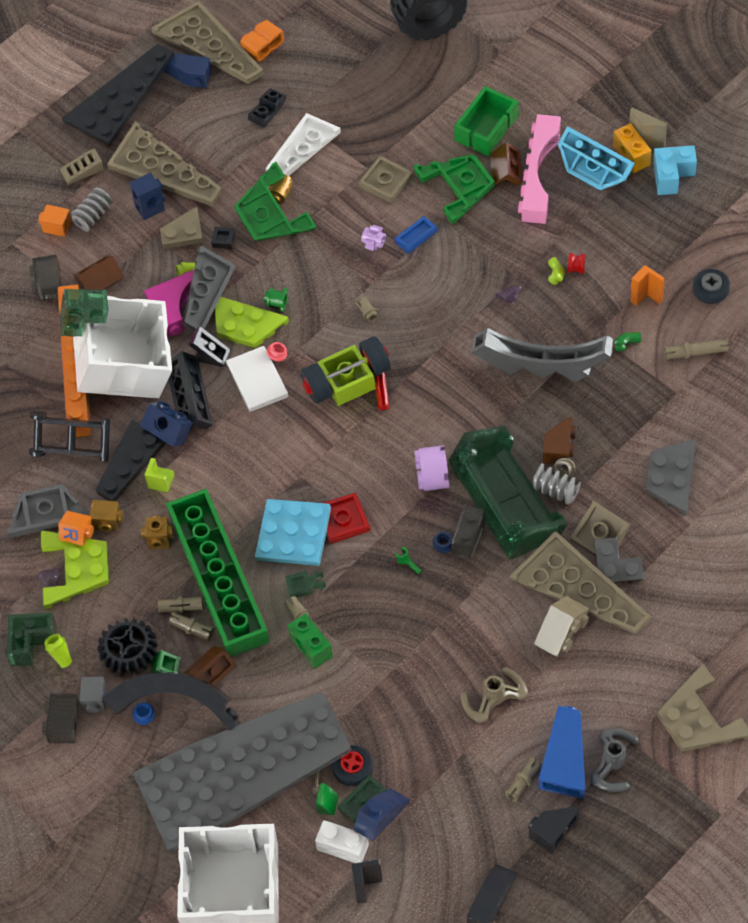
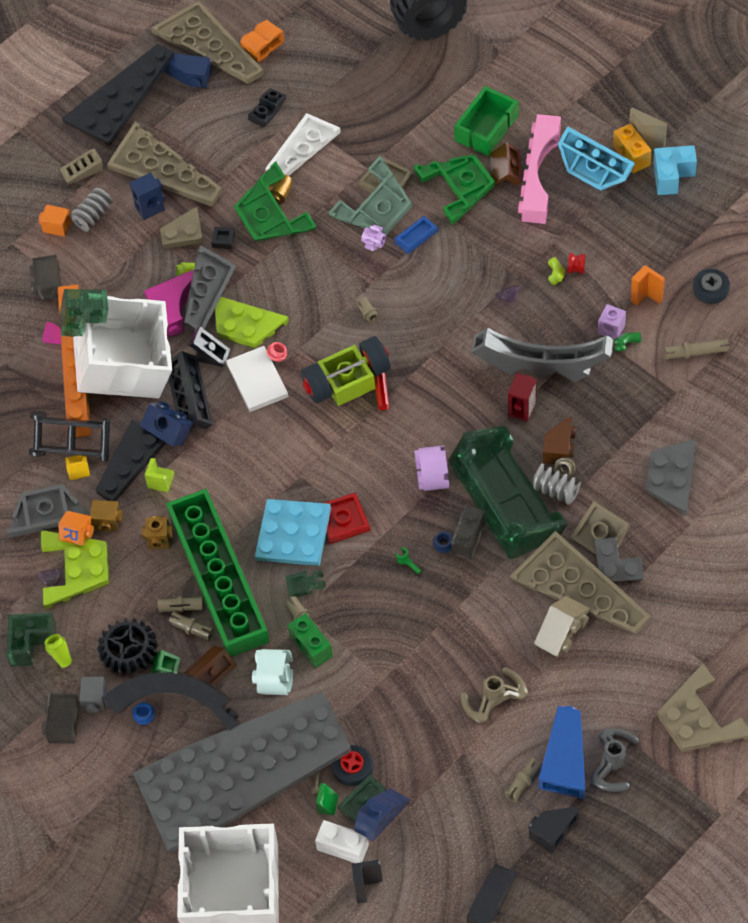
reddish brown panel [73,255,124,295] -> none
green brick [264,287,288,312] -> none
none -> dark pink tile [42,322,61,344]
none -> yellow slope [65,455,90,480]
none -> light aqua brick [252,649,293,695]
none -> sand green wing [328,156,413,236]
none -> dark red brick [508,373,537,422]
none -> lavender brick [598,304,626,340]

